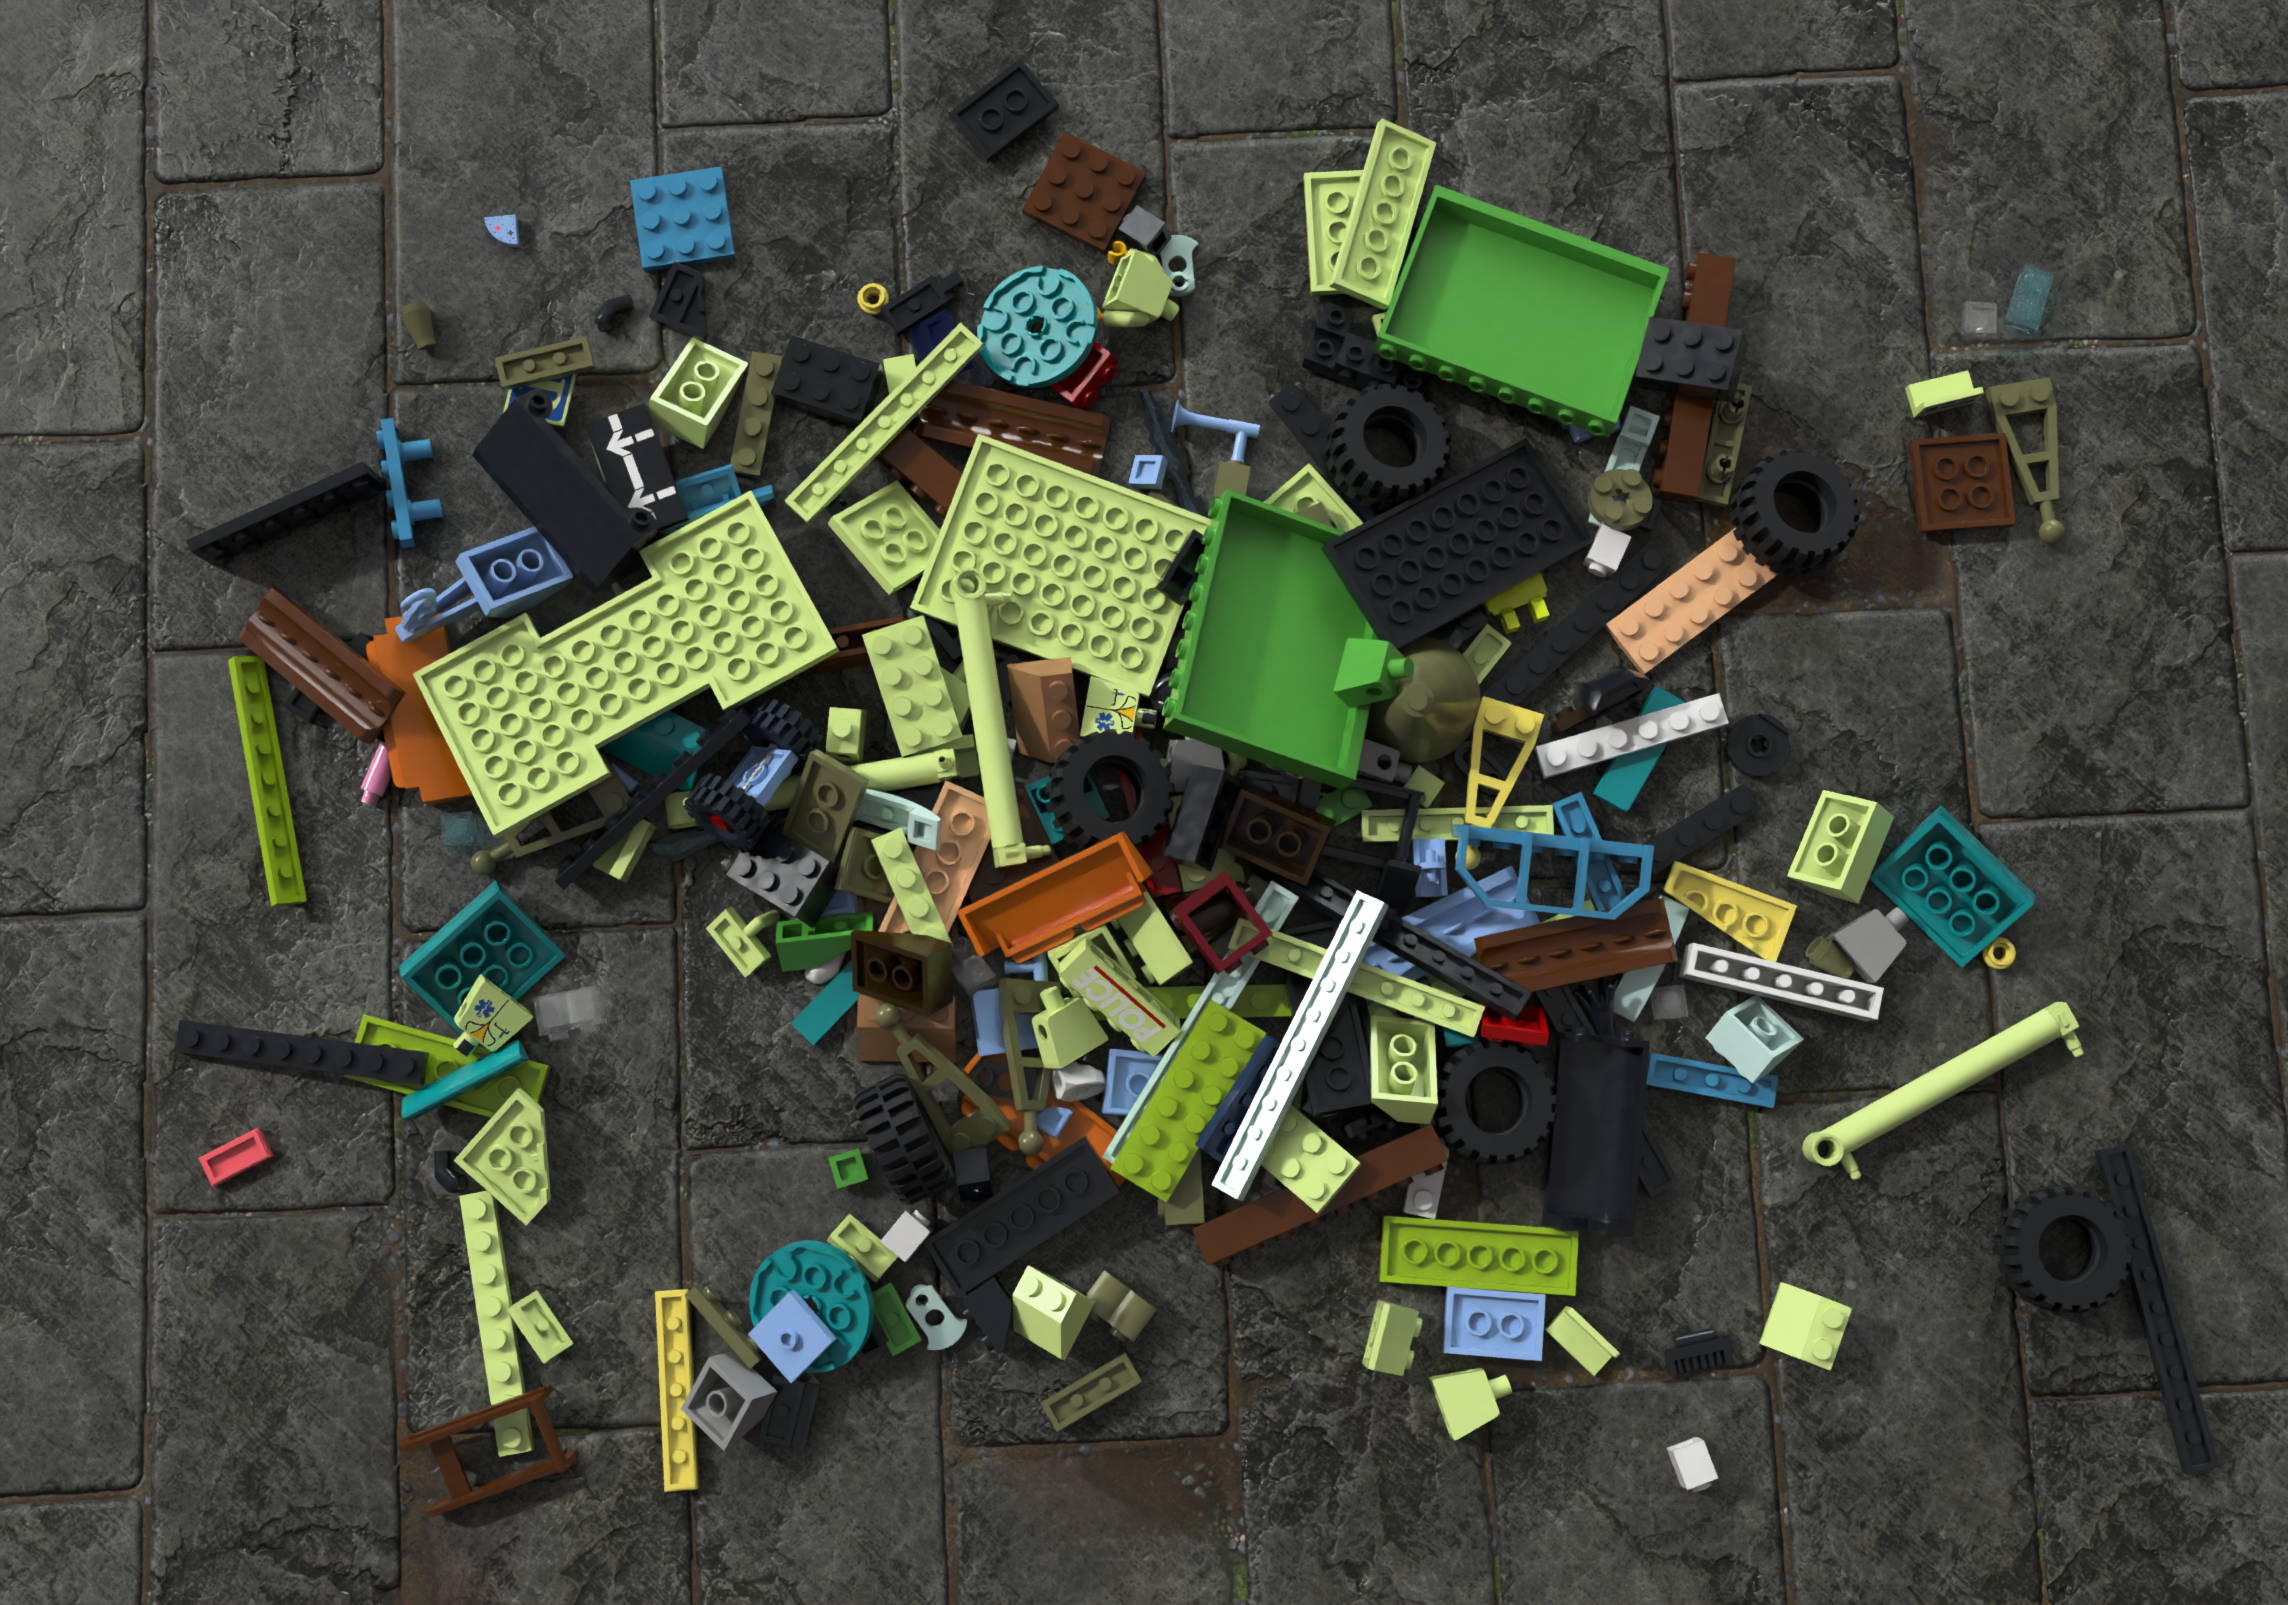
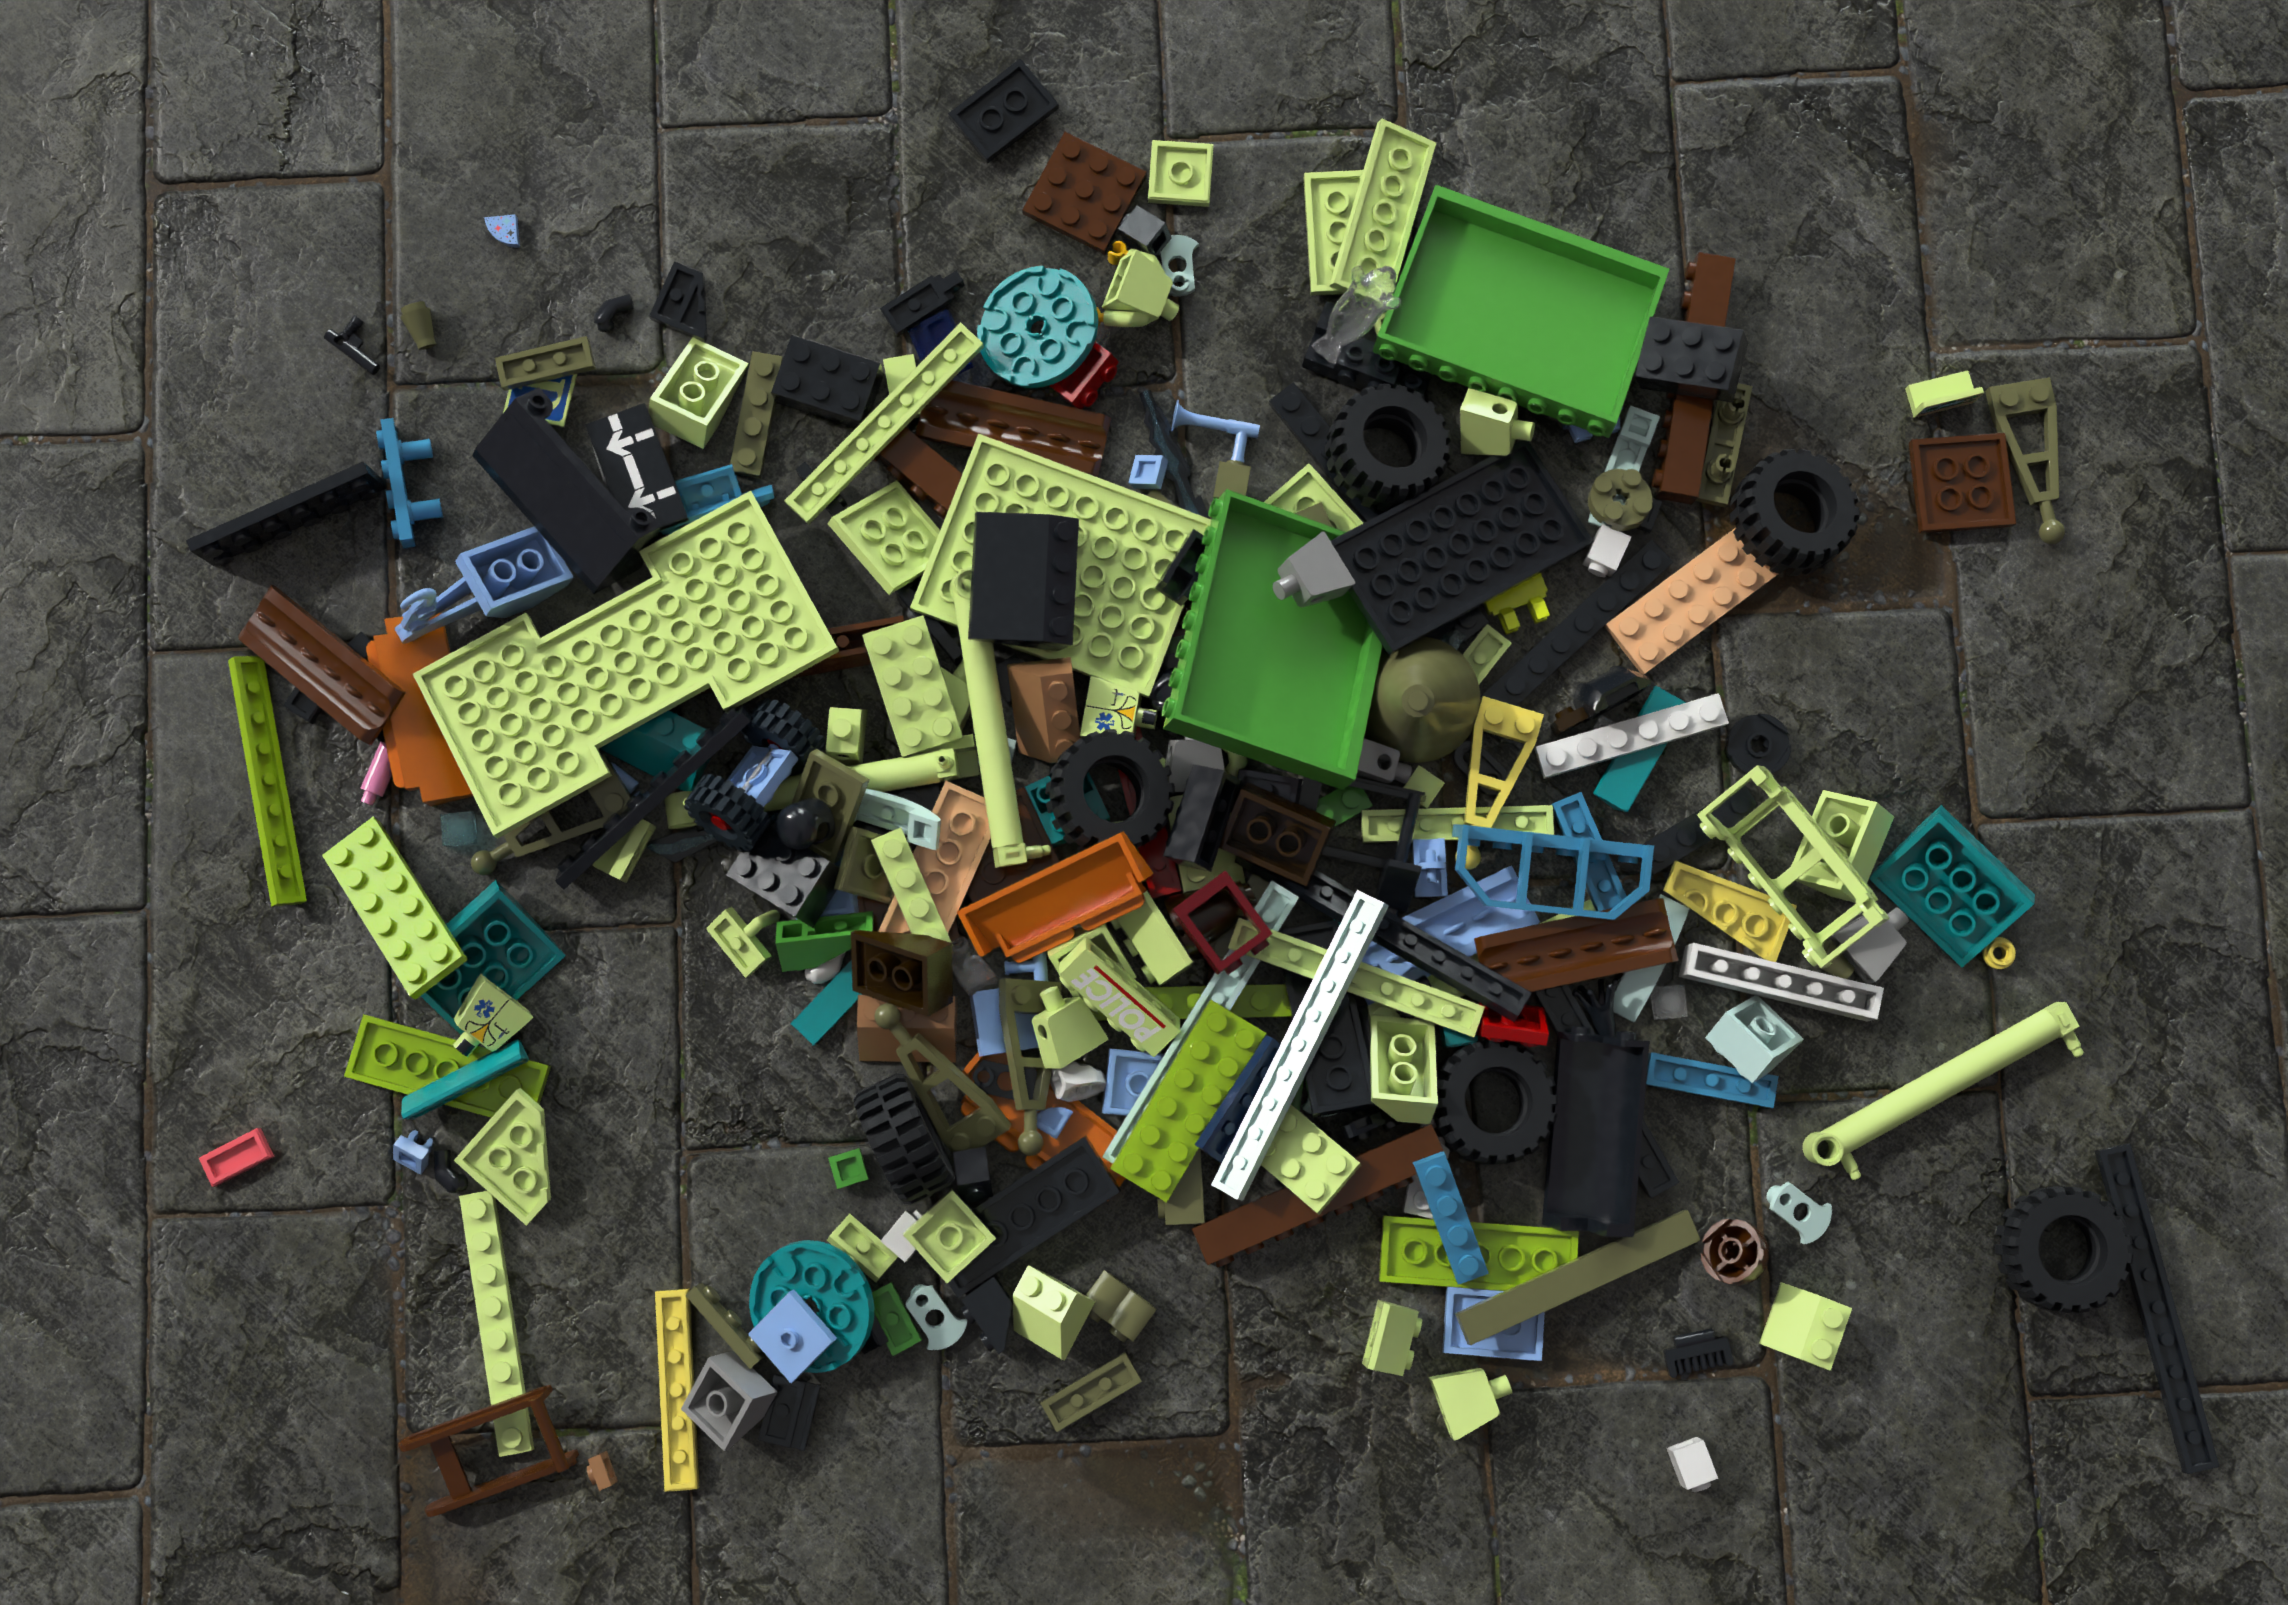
black plate [174,1020,429,1085] -> none
yellowish green plate [507,1290,574,1364] -> none
clear brick [533,985,608,1042] -> none
dark azure plate [630,166,736,272] -> none
light yellow plate [858,283,889,315] -> none
bright green torso [1333,638,1414,708] -> none
yellowish green panel [1544,1306,1620,1376] -> none
clear plate [1962,301,1997,337] -> none
clear light blue plate [2004,264,2054,334] -> none
none -> lime plate [322,816,468,1000]
none -> black hose [324,315,380,375]
none -> light blue tile [393,1130,433,1175]
none -> medium nougat plate [587,1451,618,1491]
none -> black helmet [776,798,835,850]
none -> yellowish green plate [903,1189,996,1283]
none -> black slope [968,512,1079,651]
none -> yellowish green plate [1148,140,1214,207]
none -> light grey torso [1273,532,1356,608]
none -> clear animal [1311,265,1401,364]
none -> dark azure plate [1413,1151,1489,1285]
none -> olive tile [1455,1210,1700,1345]
none -> yellowish green torso [1460,388,1535,456]
none -> yellowish green windscreen [1697,765,1890,968]
none -> reddish brown cylinder [1701,1219,1769,1286]
none -> light aqua piece [1766,1182,1832,1244]

